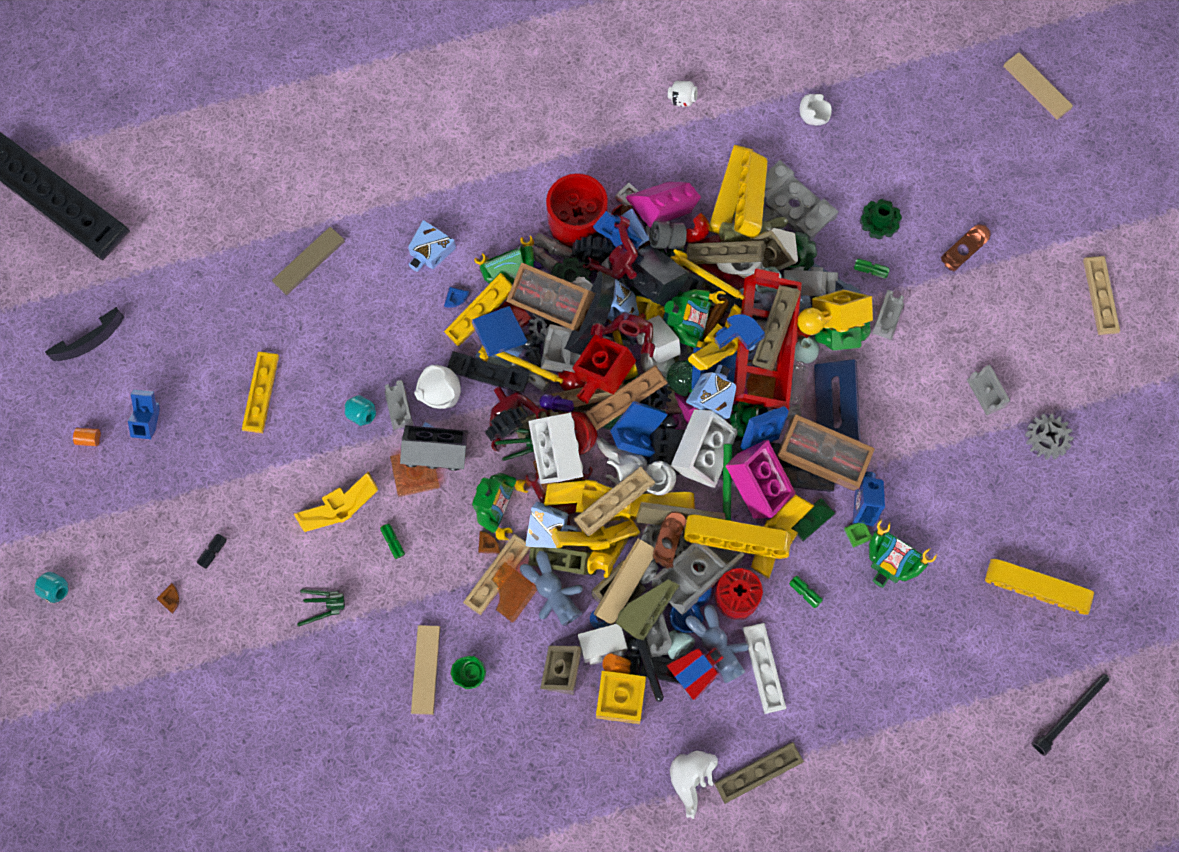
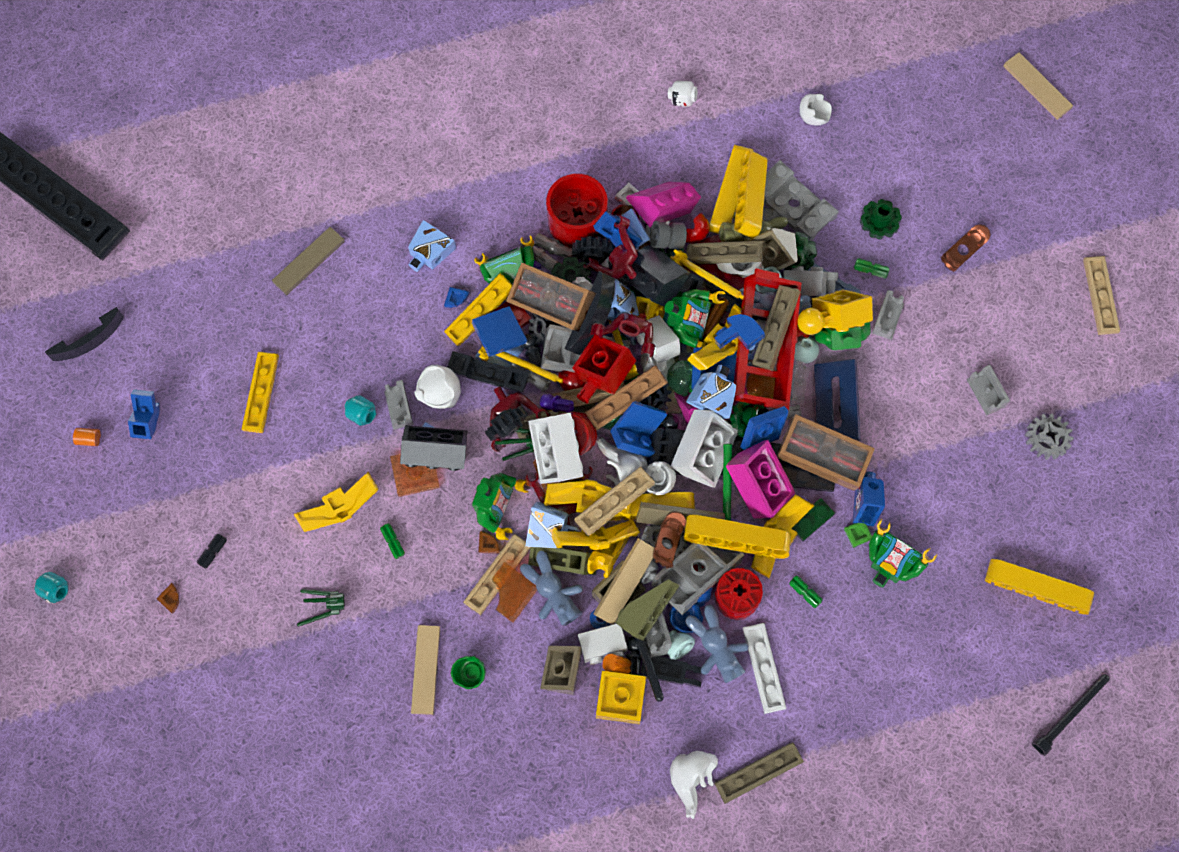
torso [667,648,723,700] -> none

